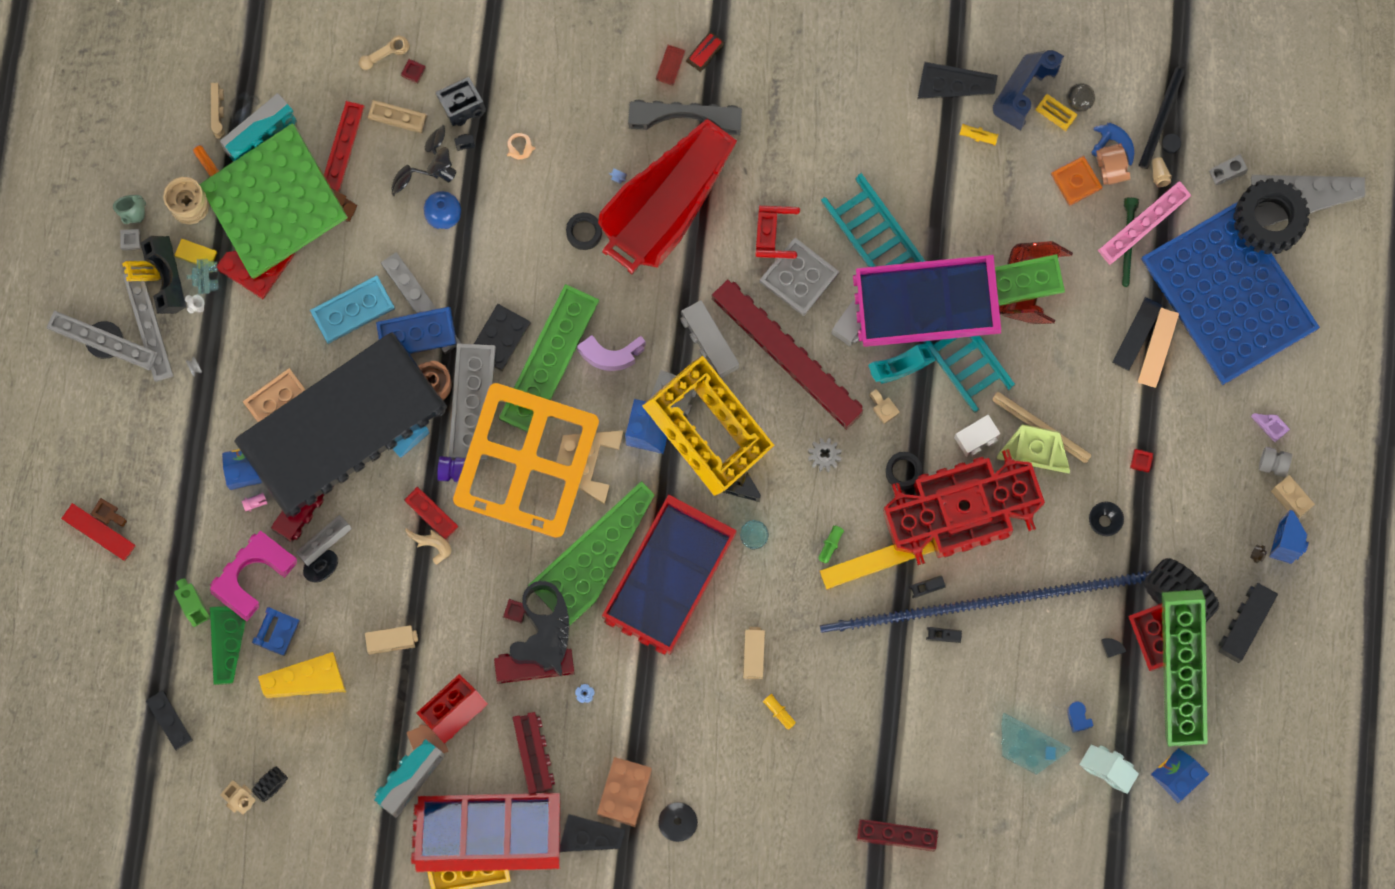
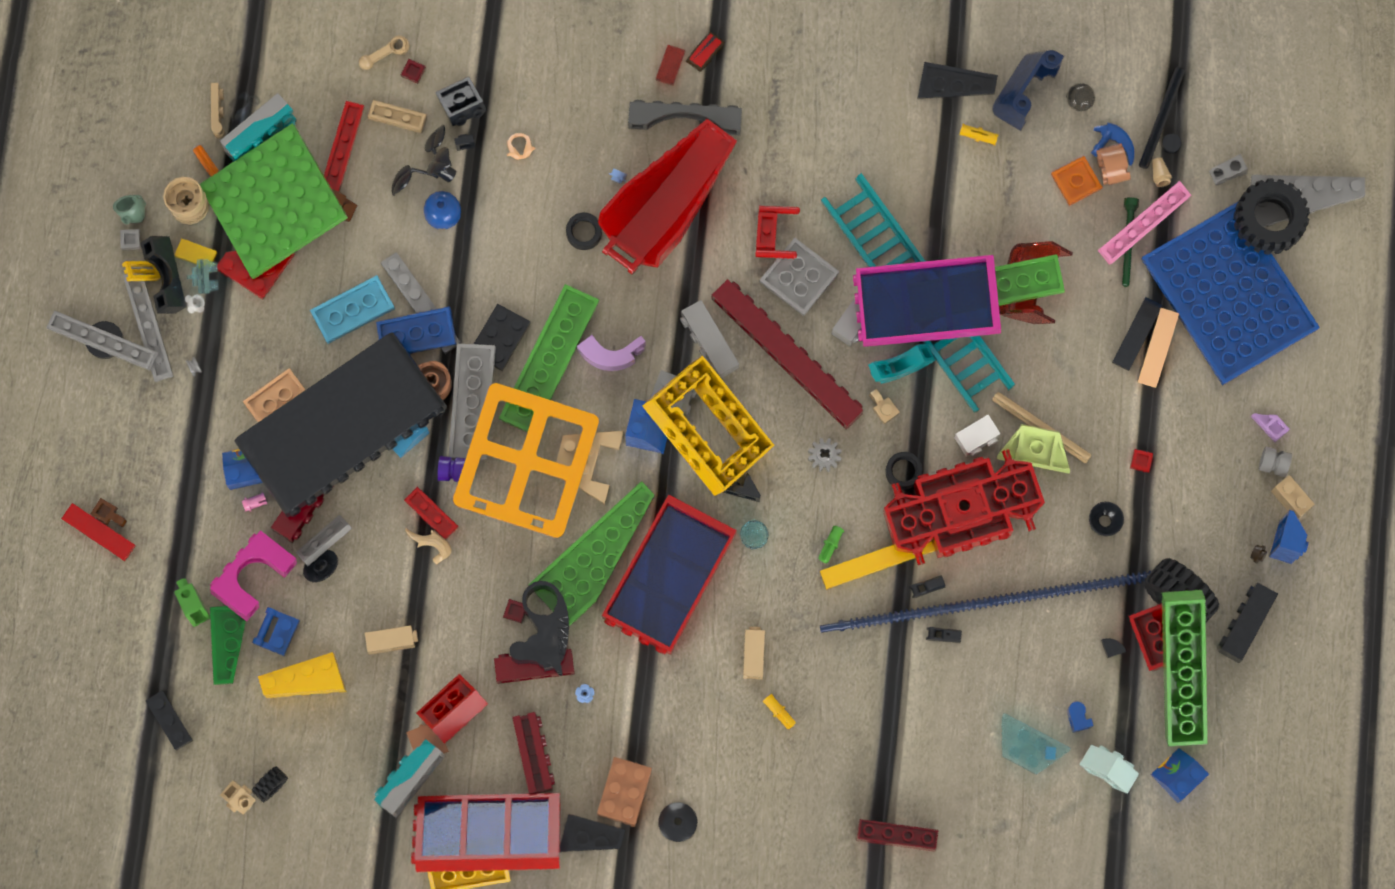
yellow tile [1036,94,1077,131] -> none

